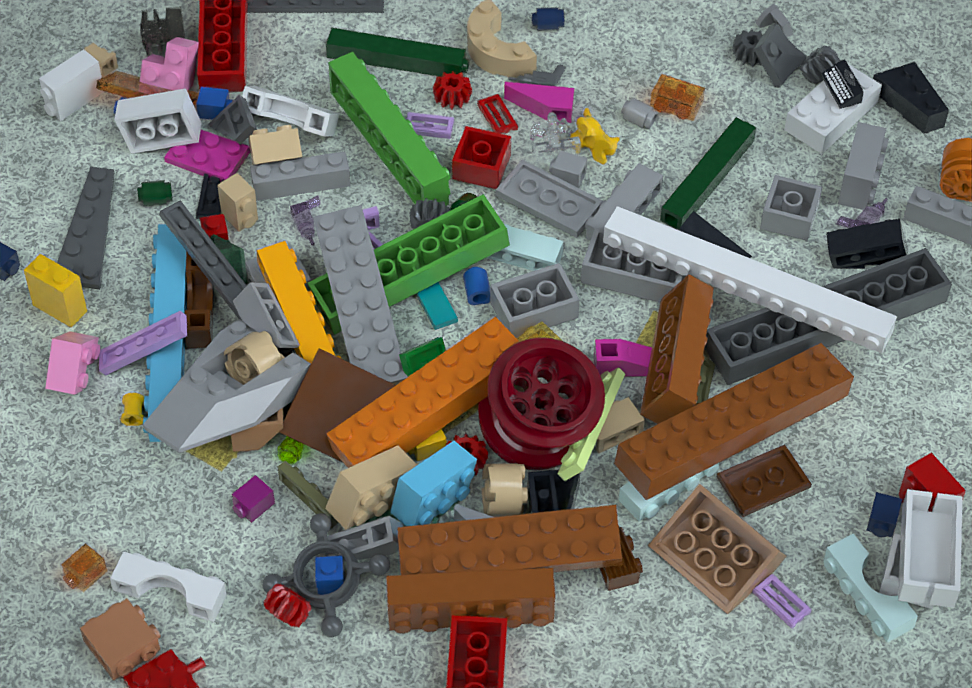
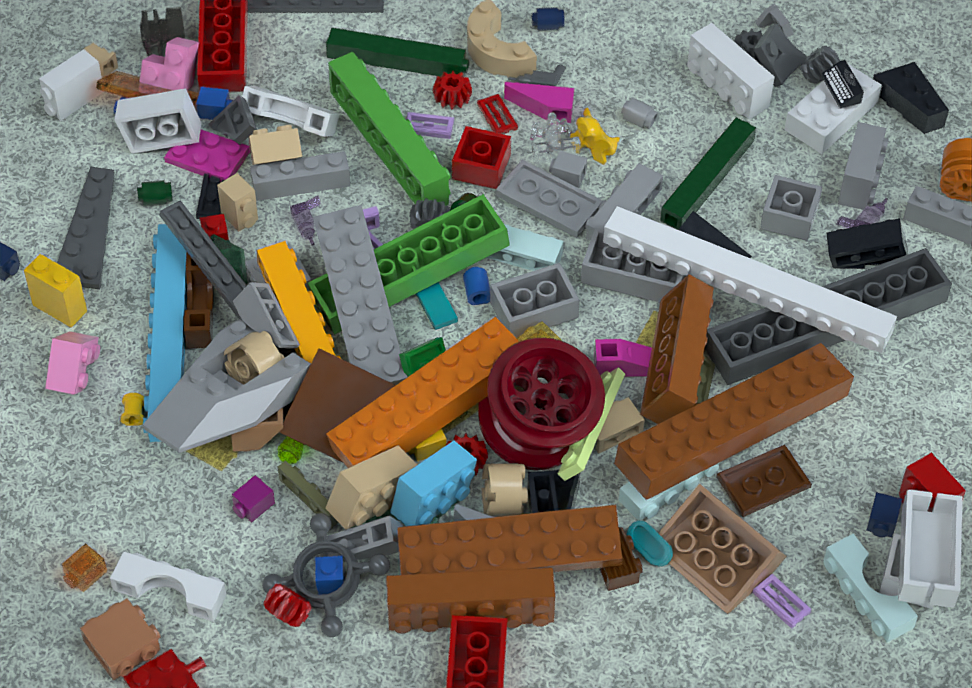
lavender plate [99,311,187,375] -> none
clear orange brick [650,74,705,121] -> none
none -> teal tile [626,521,673,567]
none -> white brick [687,23,774,120]

